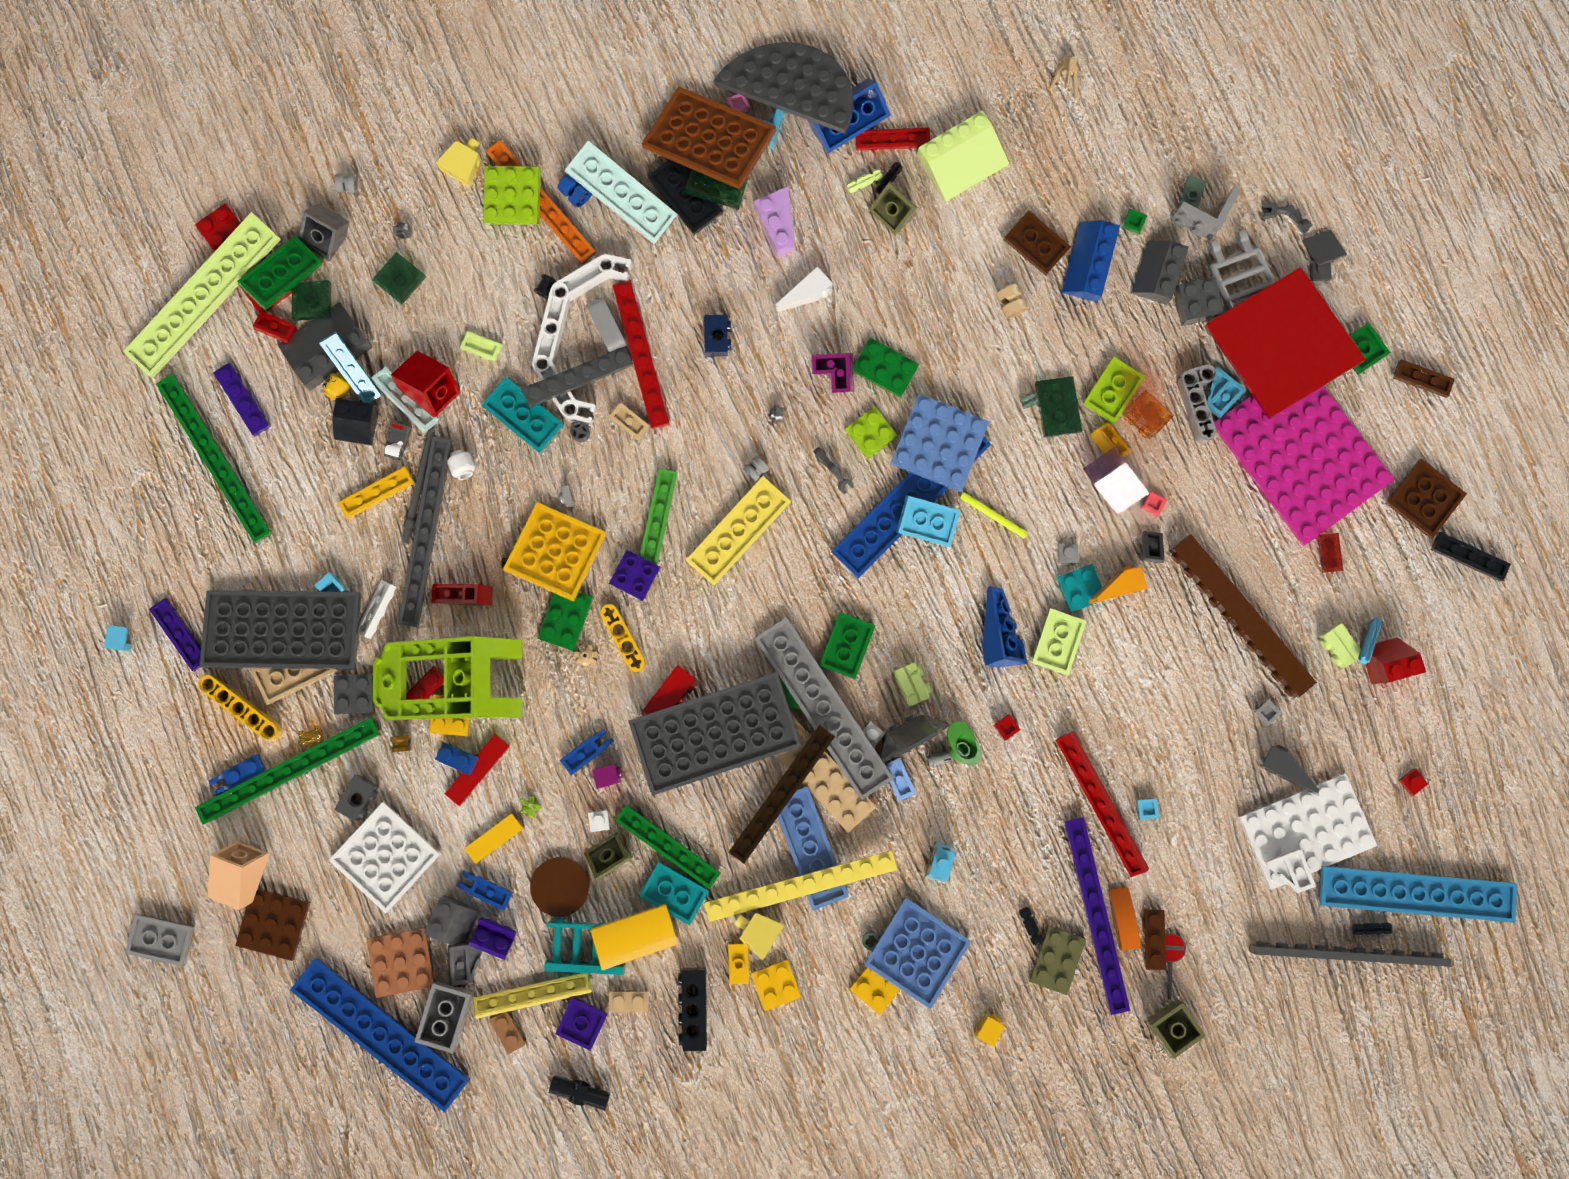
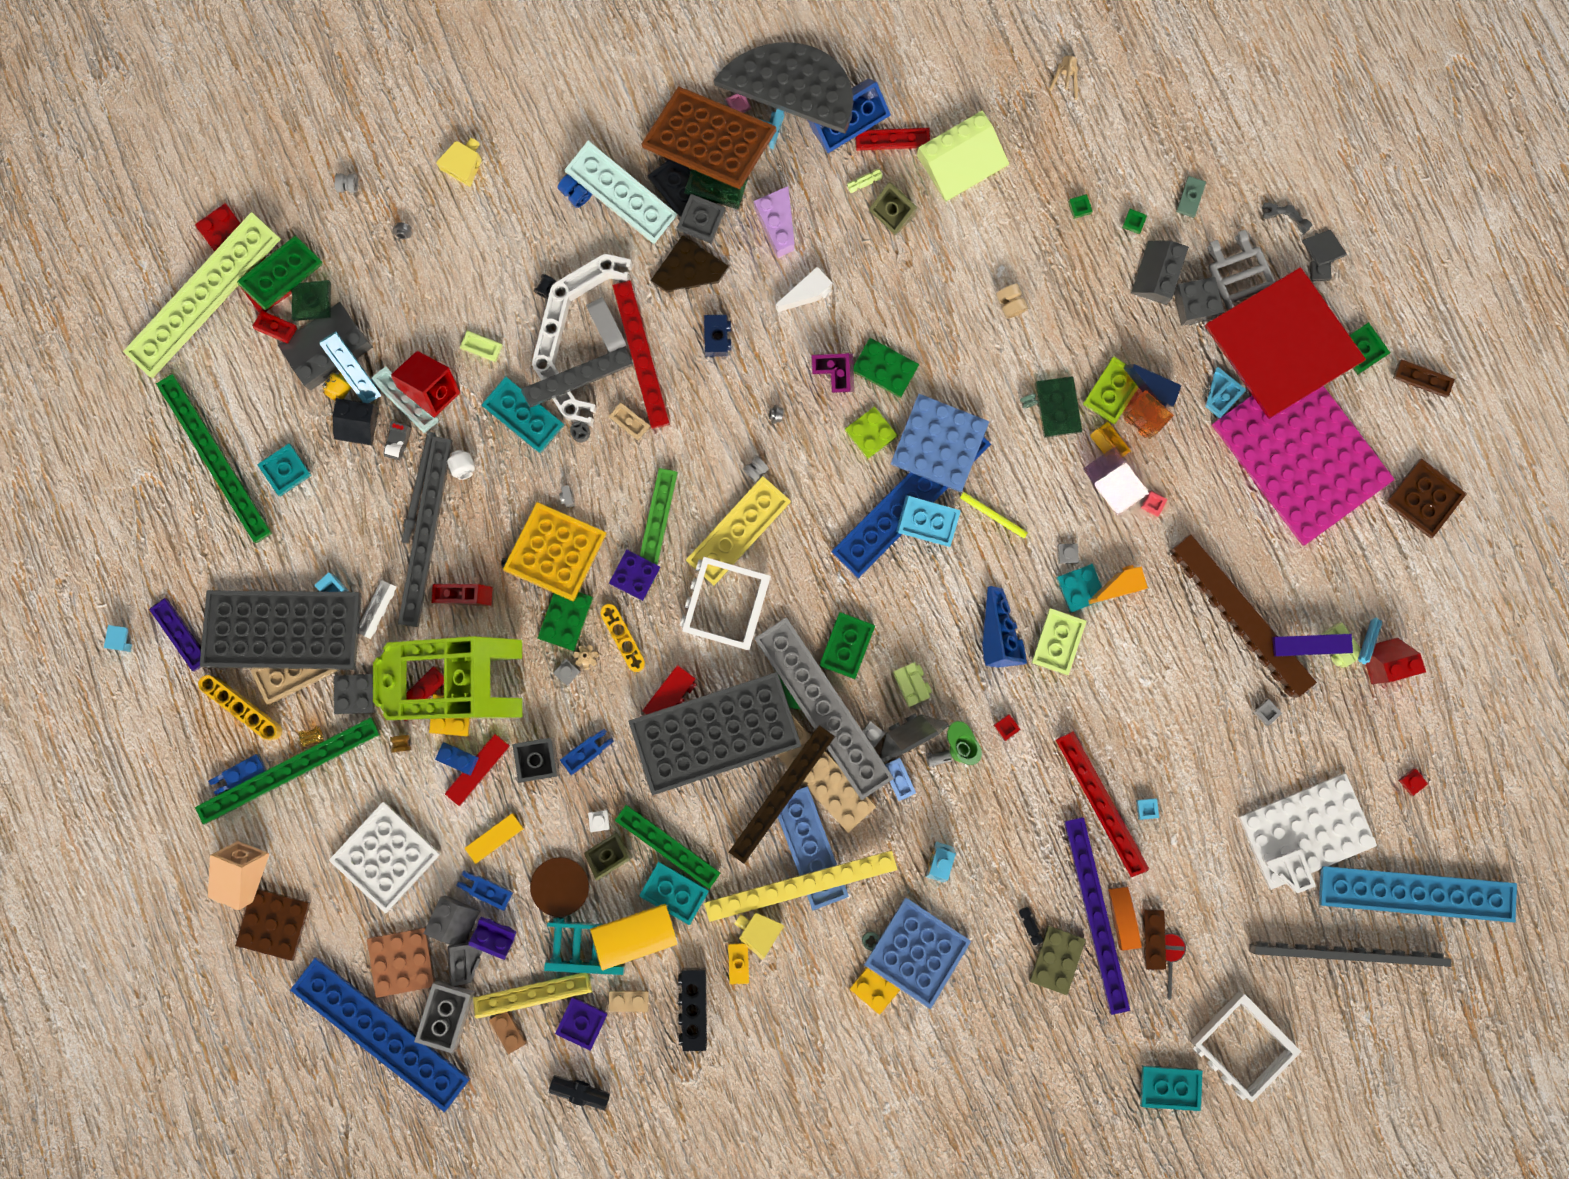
light grey plate [125,914,195,966] -> none
dark purple plate [213,363,271,437] -> none
flat silver slope [299,203,349,261] -> none
dark grey brick [334,775,379,821] -> none
yellow tile [338,466,415,519] -> none
clear green plate [372,252,426,305] -> none
lime plate [483,166,541,225] -> none
orange plate [486,140,596,265] -> none
lime plant [520,796,542,819] -> none
magenta brick [592,764,623,789] -> none
yellow plate [751,959,802,1011] -> none
dark grey piece [813,447,854,494] -> none
black axle [875,162,903,195] -> none
yellow brick [974,1013,1005,1047] -> none
reddish brown plate [1003,210,1071,276] -> none
blue slope [1061,220,1120,302] -> none
dark grey slope [1139,531,1165,563] -> none
olive brick [1145,999,1206,1059] -> none
light grey bracket [1171,186,1241,240] -> none
light grey beam [1177,364,1217,444] -> none
dark grey slope [1261,745,1319,795] -> none
clear red plate [1317,533,1344,573] -> none
black axle [1352,923,1392,935] -> none
black plate [1431,532,1511,582] -> none
none -> teal plate [257,443,312,497]
none -> dark grey brick [512,738,560,783]
none -> light grey plate [553,659,581,686]
none -> dark brown plate [650,235,729,293]
none -> dark grey plate [677,194,726,244]
none -> white window [680,557,771,650]
none -> green plate [1068,194,1093,219]
none -> dark blue slope [1124,364,1182,409]
none -> teal plate [1140,1065,1203,1111]
none -> white window [1191,991,1301,1102]
none -> dark purple tile [1273,634,1353,657]

